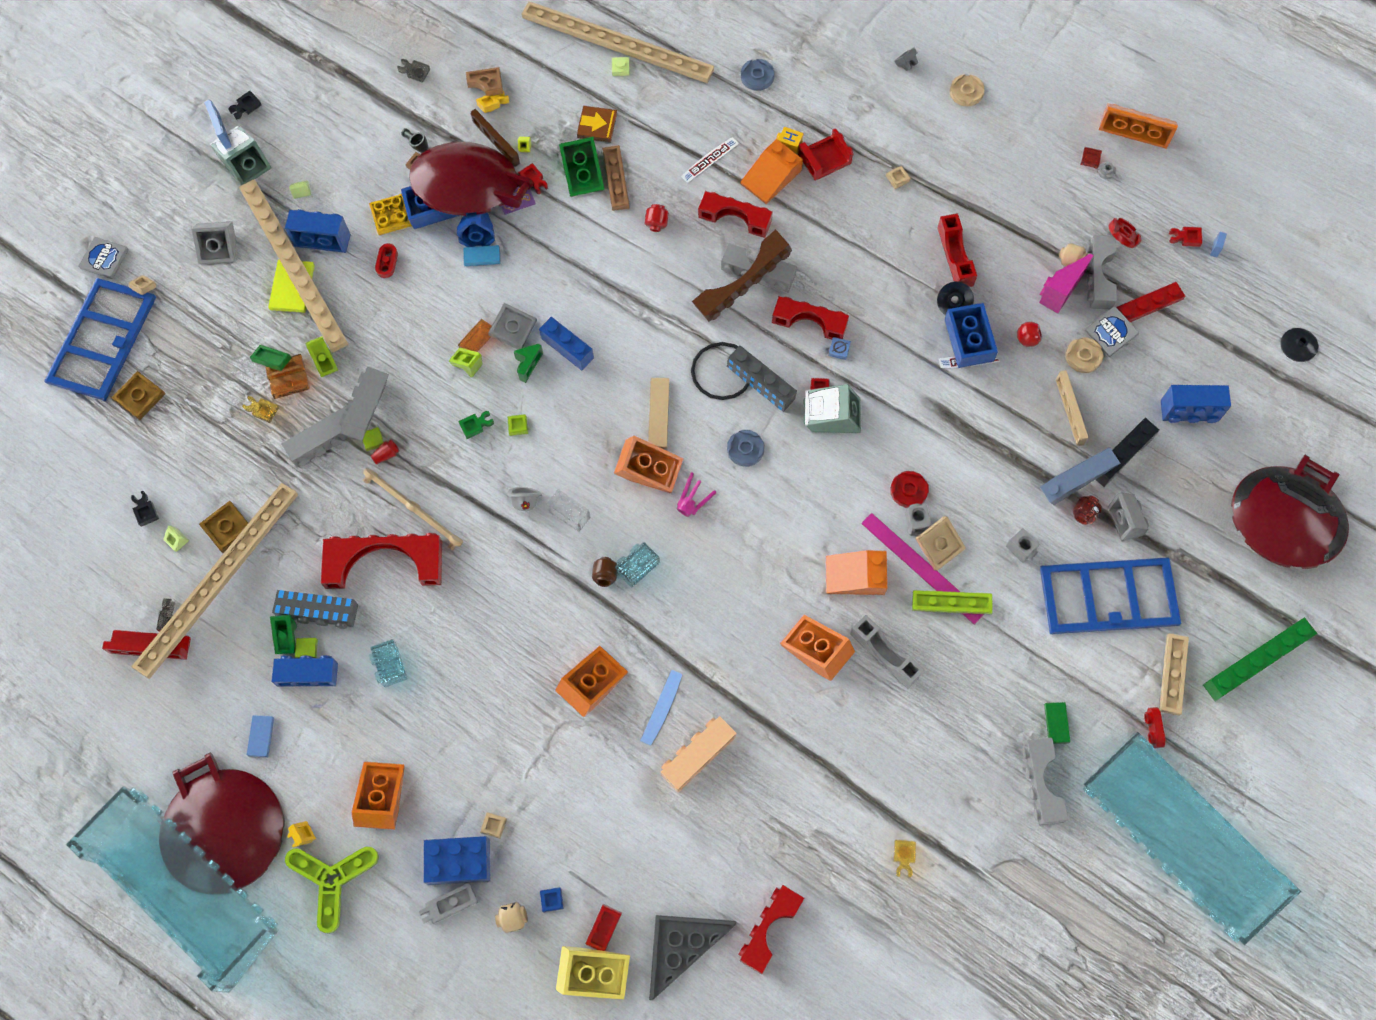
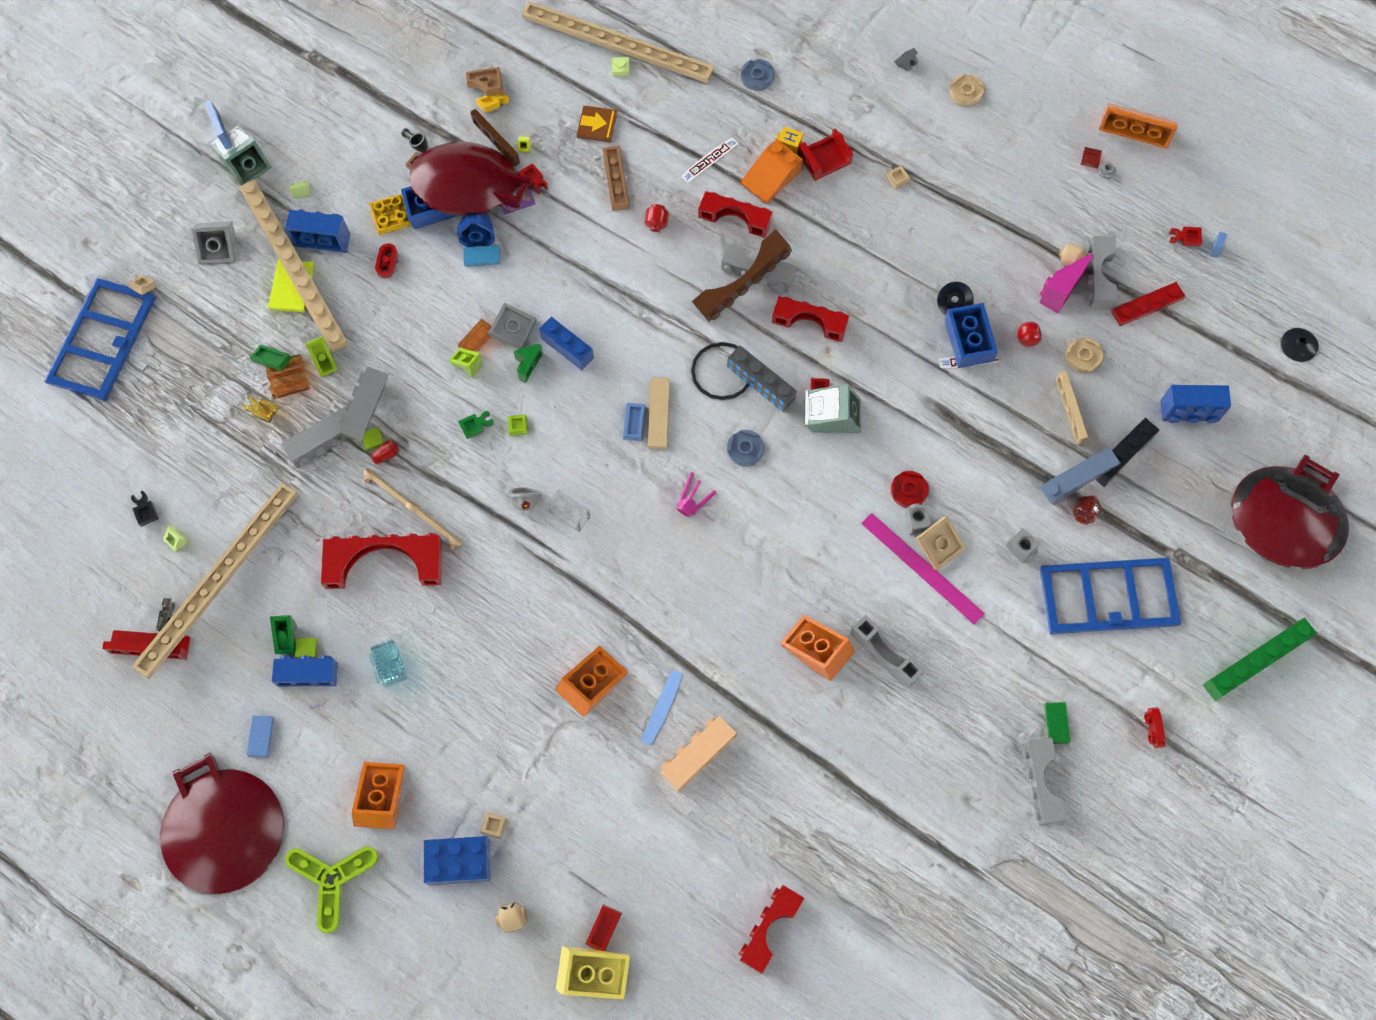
clear light blue windscreen [66,786,279,993] -> none
tile [79,237,129,279] -> none
pearl gold tile [111,371,166,420] -> none
pearl gold tile [199,501,248,553] -> none
black plate [228,90,262,120] -> none
dark grey brick [272,590,358,629] -> none
yellow tile [287,821,316,847] -> none
clear smoke plate [397,59,430,83] -> none
light grey hinge [419,883,478,924] -> none
blue tile [540,887,564,913] -> none
green slope [559,137,605,197] -> none
reddish brown head [592,557,618,587] -> none
orange slope [614,436,684,493] -> none
clear light blue brick [615,542,660,588] -> none
dark grey tile [649,915,736,1000] -> none
slope [826,550,887,595] -> none
medium blue tile [828,337,851,360] -> none
clear yellow plate [893,840,916,878] -> none
lime plate [912,590,992,614] -> none
red arch [937,213,977,287] -> none
clear light blue windscreen [1083,731,1302,945] -> none
tile [1085,306,1139,357] -> none
red tile [1108,218,1141,248] -> none
light grey slope [1108,492,1149,542] -> none
tan plate [1159,633,1189,716] -> none
none -> medium blue tile [623,403,646,441]

